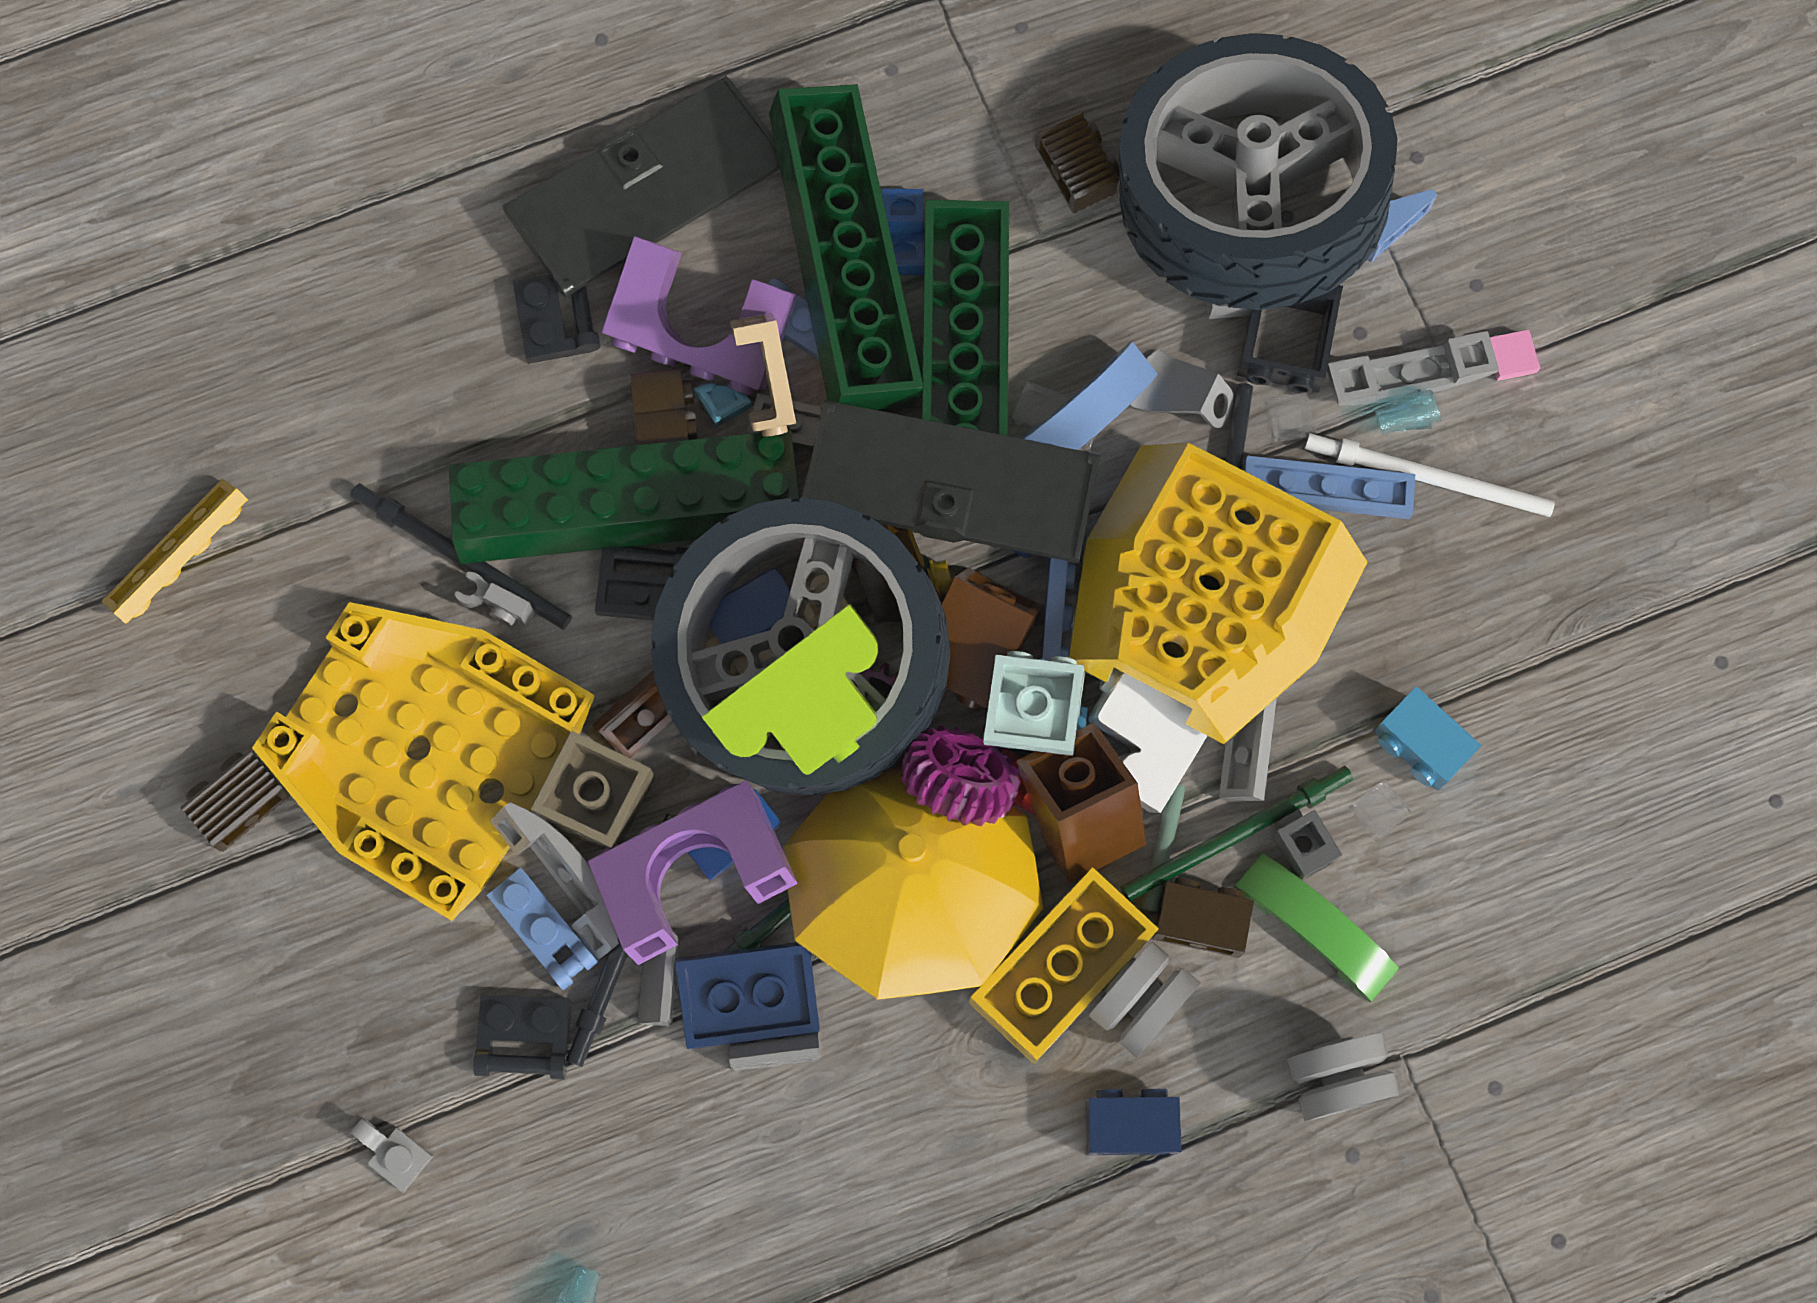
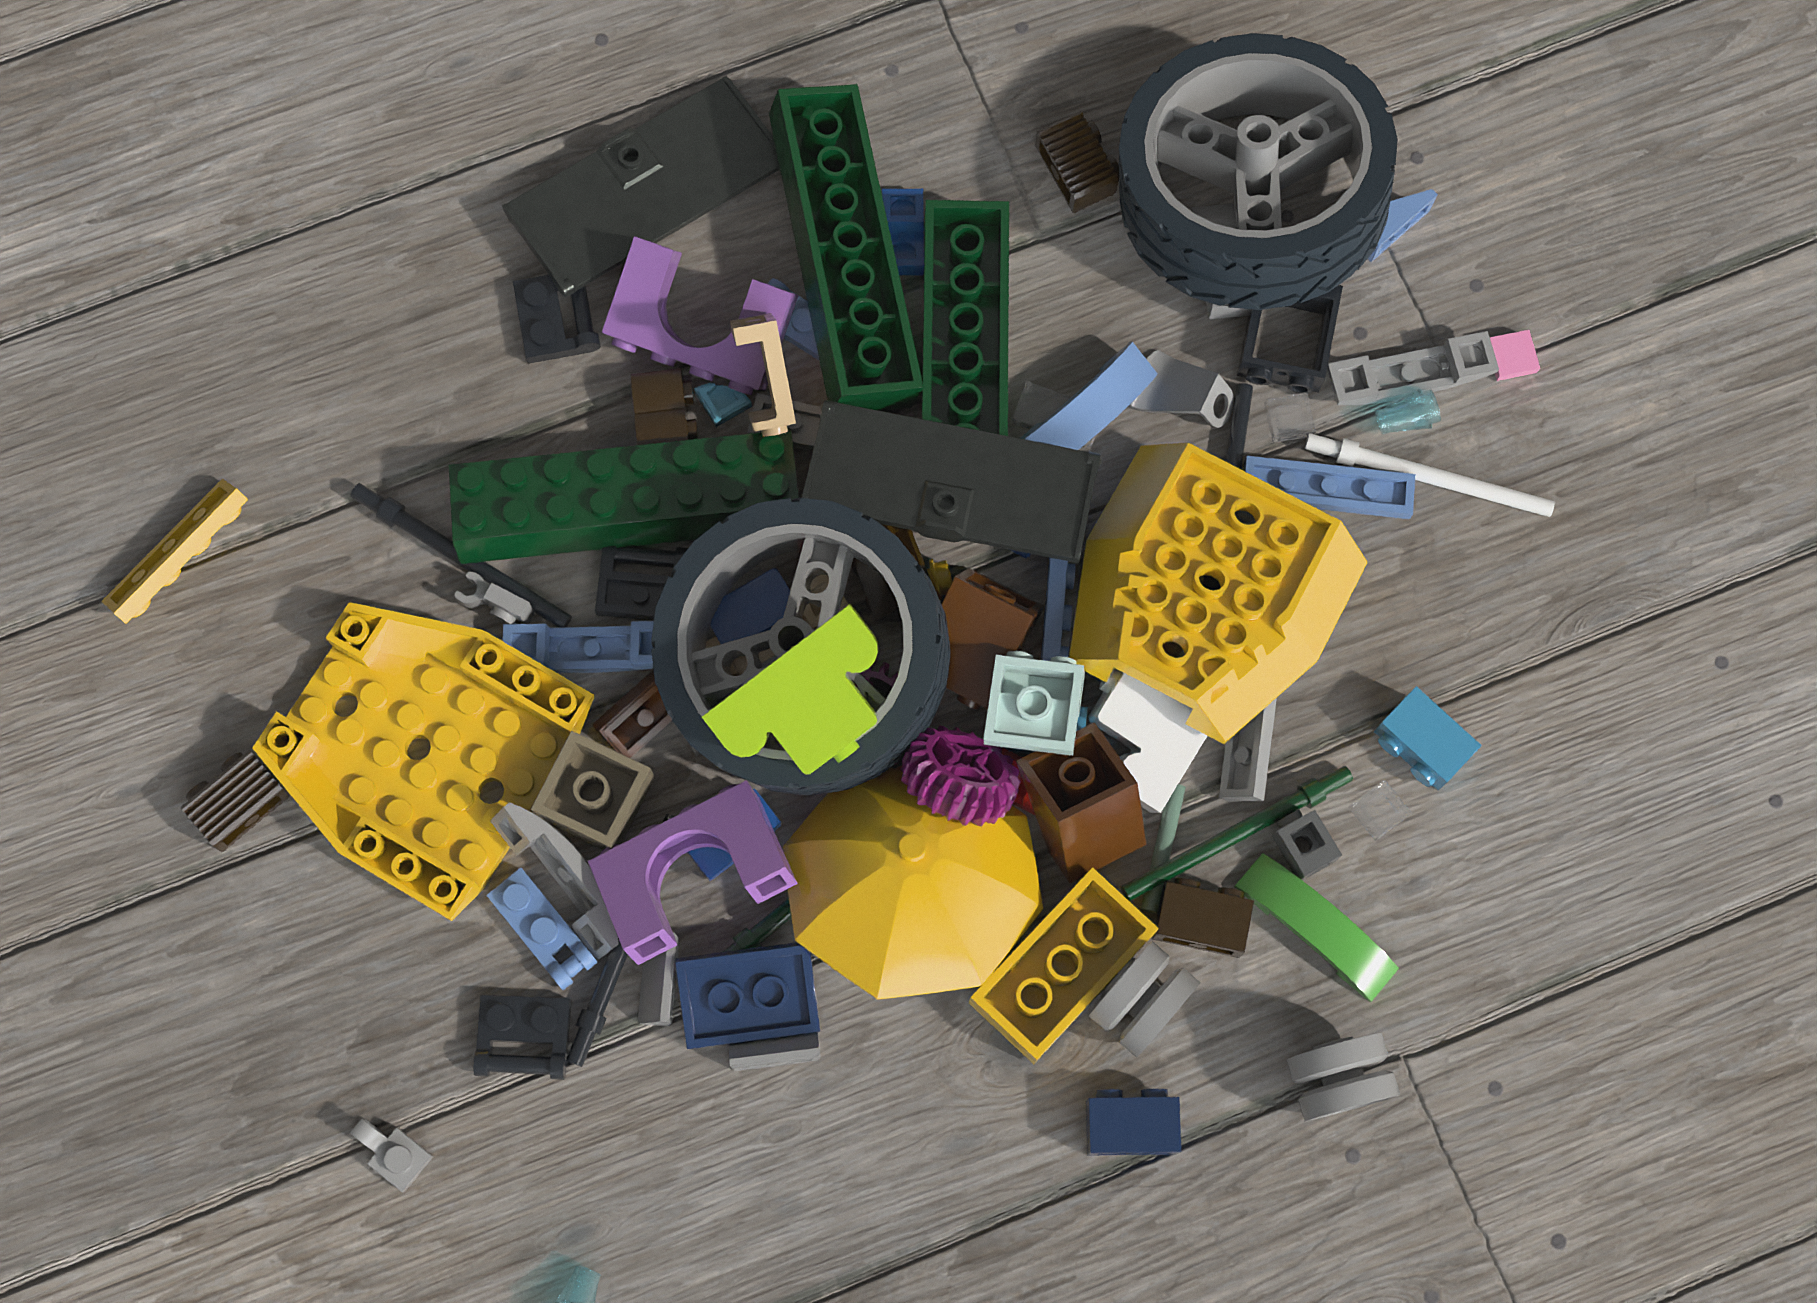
none -> medium blue slope [503,621,654,673]

